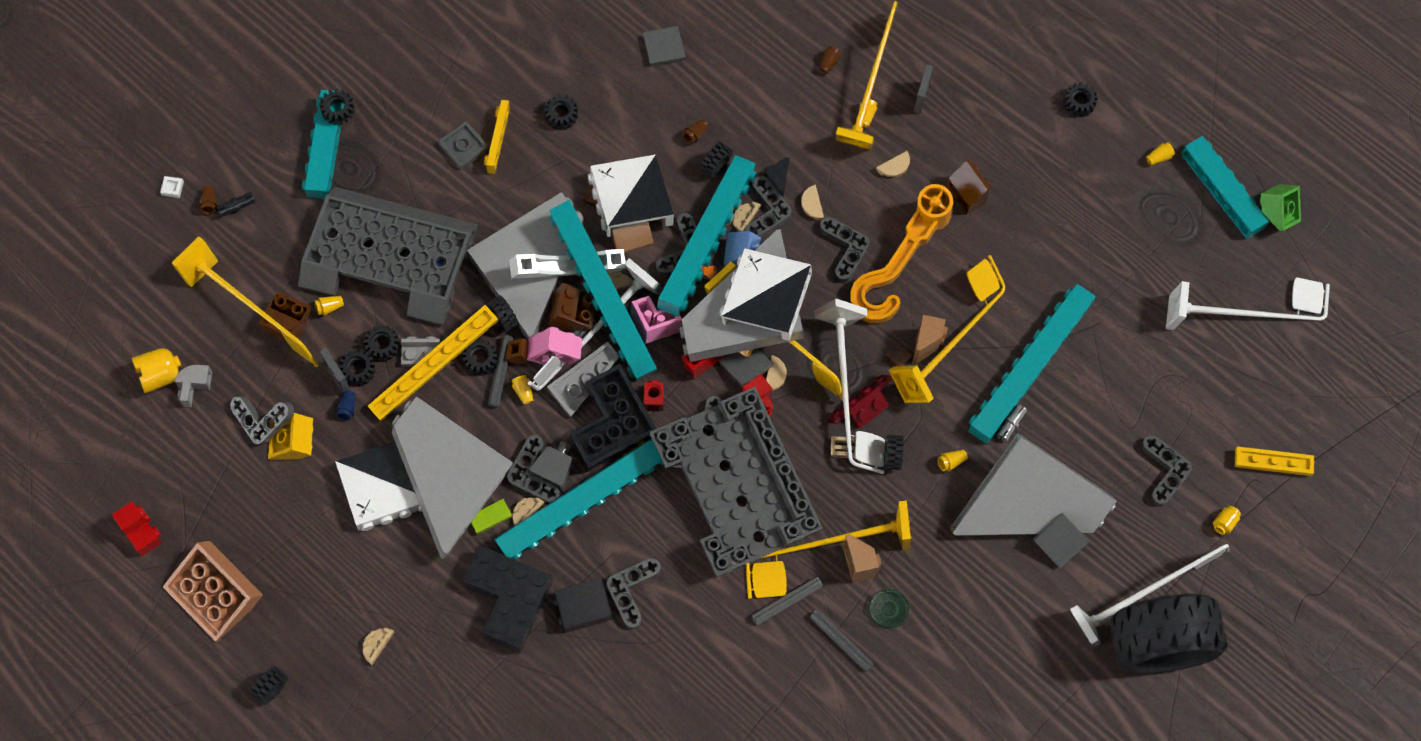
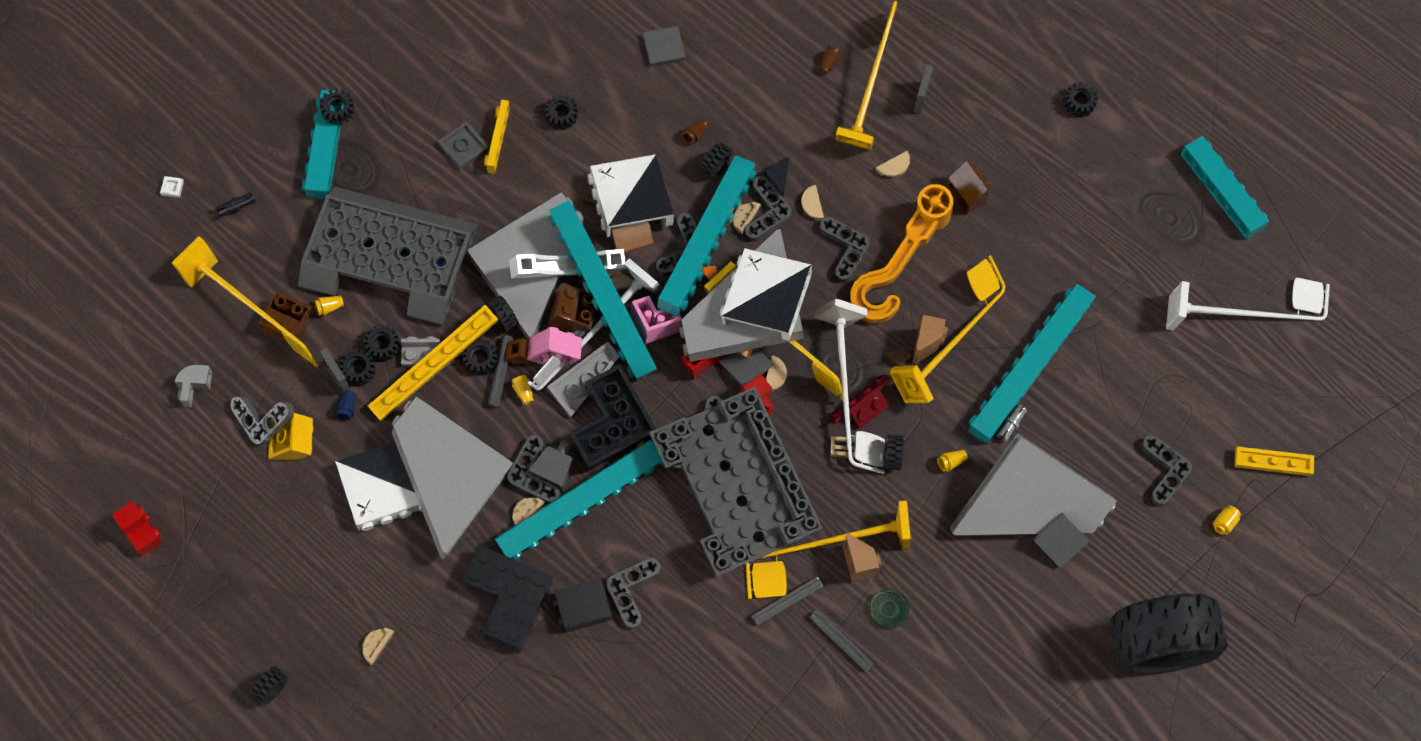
yellow cylinder [131,348,181,393] -> none
nougat slope [163,541,263,642] -> none
reddish brown cone [199,185,218,215] -> none
lime tile [471,499,513,535] -> none
red brick [644,380,663,411] -> none
medium blue torso [724,231,765,267] -> none
yellow cone [860,99,877,128] -> none
white piece [1070,544,1229,647] -> none
yellow cone [1146,142,1175,166] -> none
bright green slope [1260,184,1301,231] -> none

